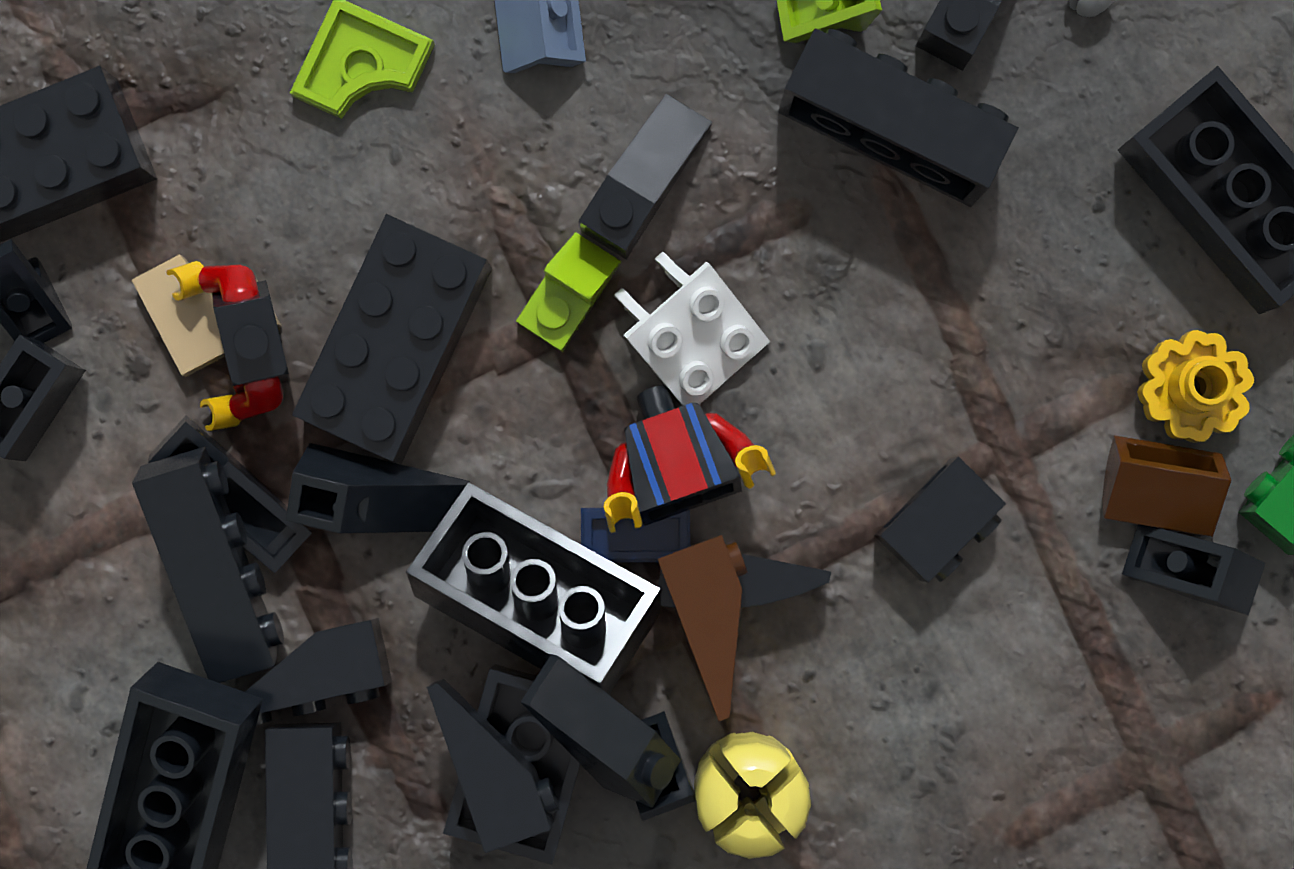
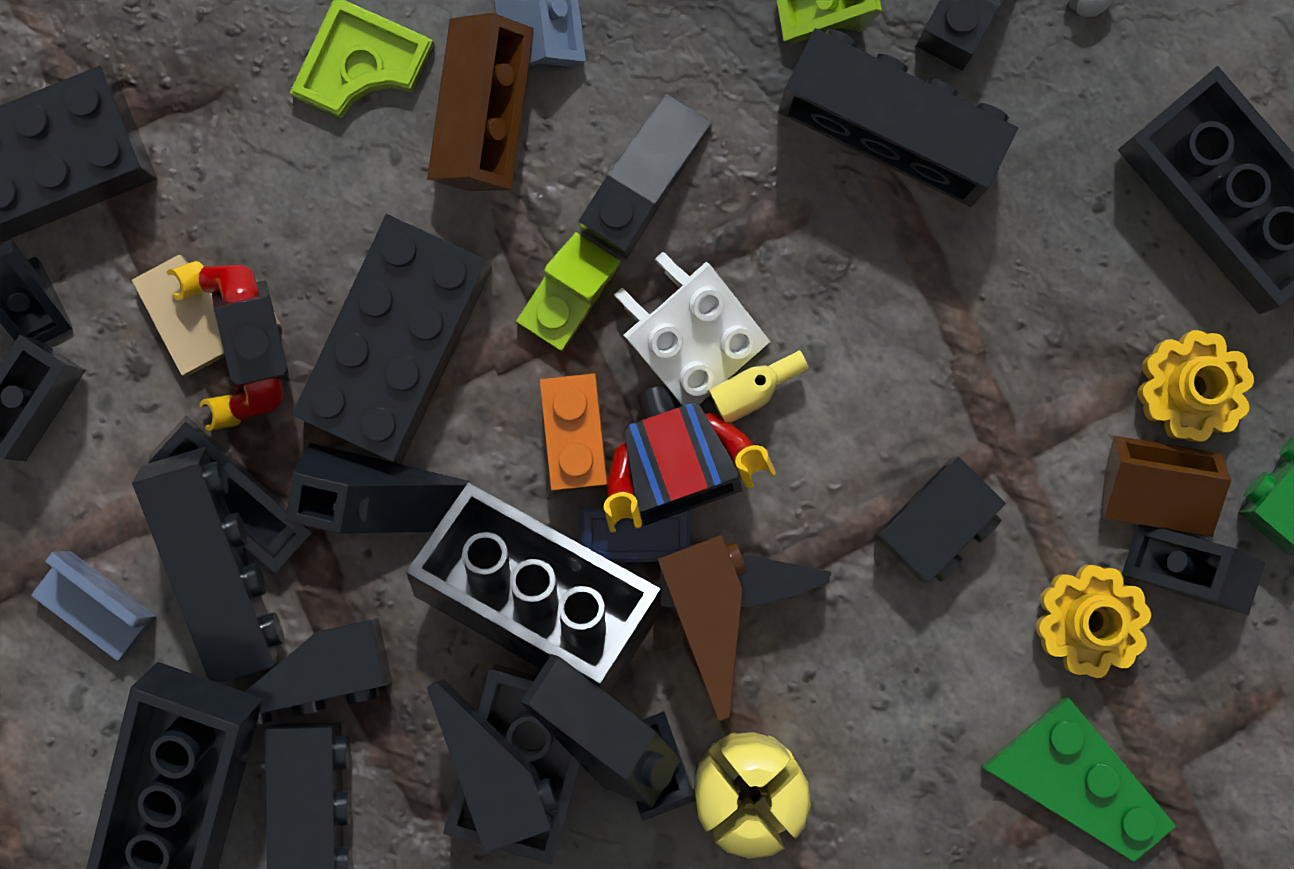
none -> sand blue panel [31,551,157,661]
none -> reddish brown brick [427,13,534,191]
none -> orange brick [540,373,608,492]
none -> light yellow piece [708,350,809,423]
none -> green wing [981,696,1176,862]
none -> yellow plant [1035,565,1151,678]

